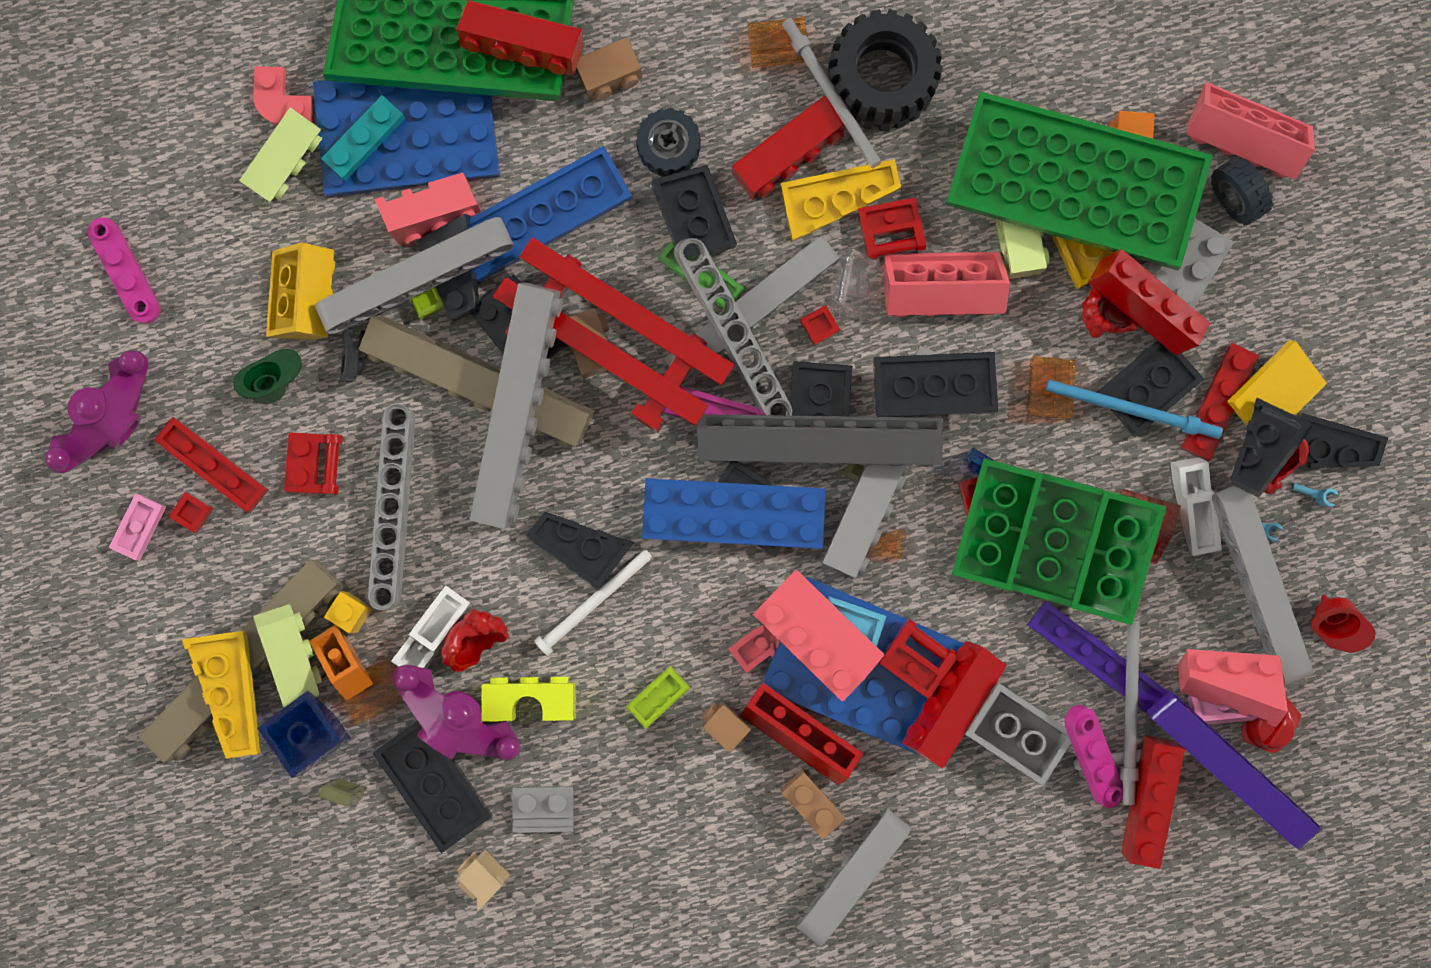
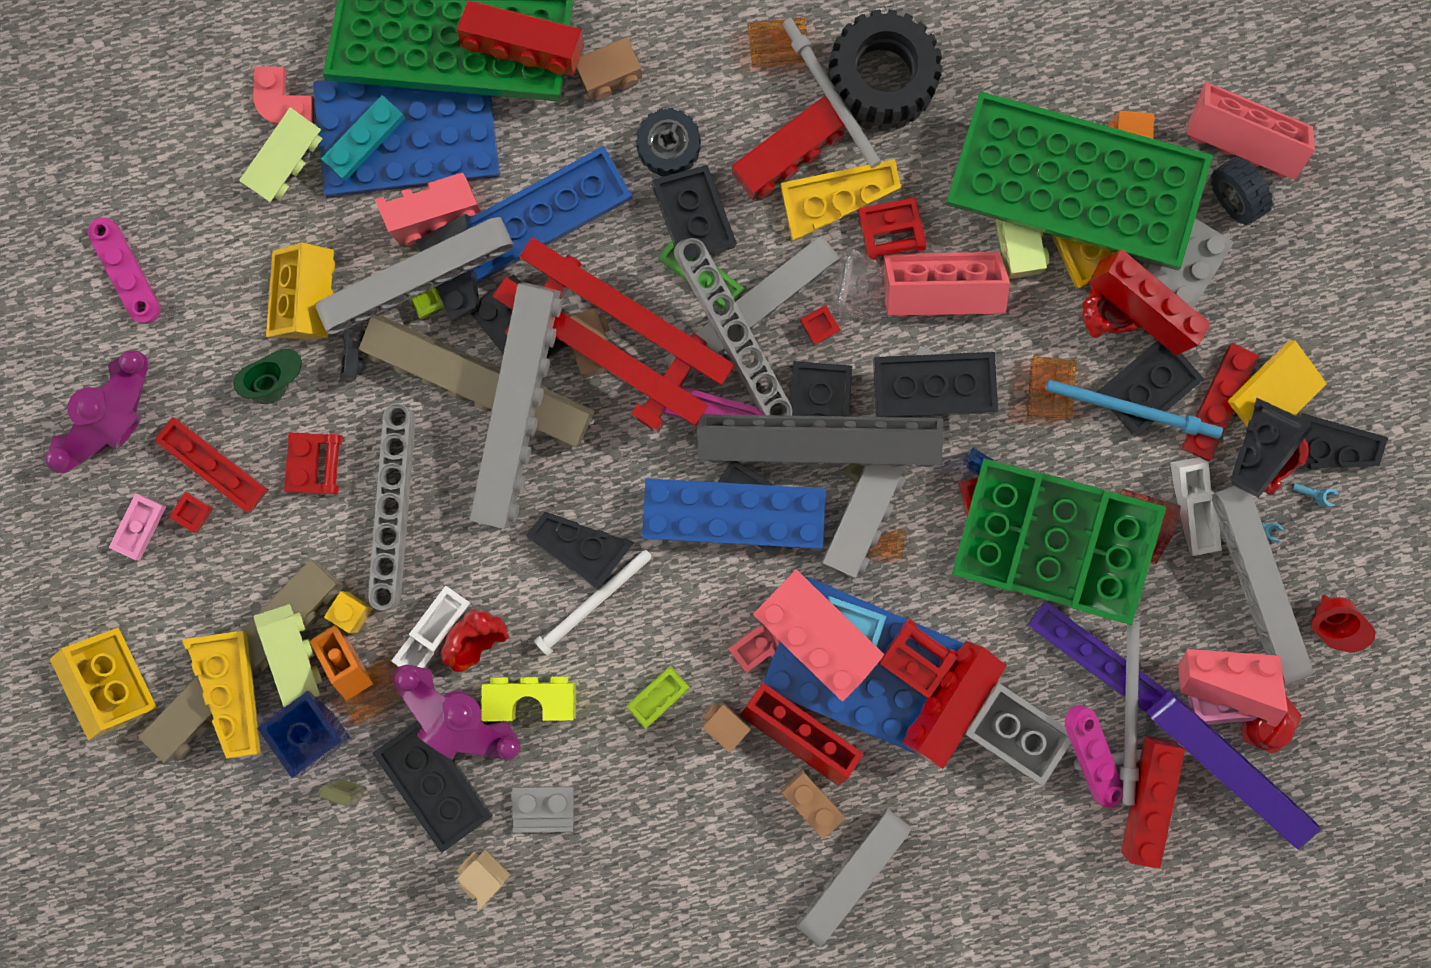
none -> yellow slope [50,628,157,741]

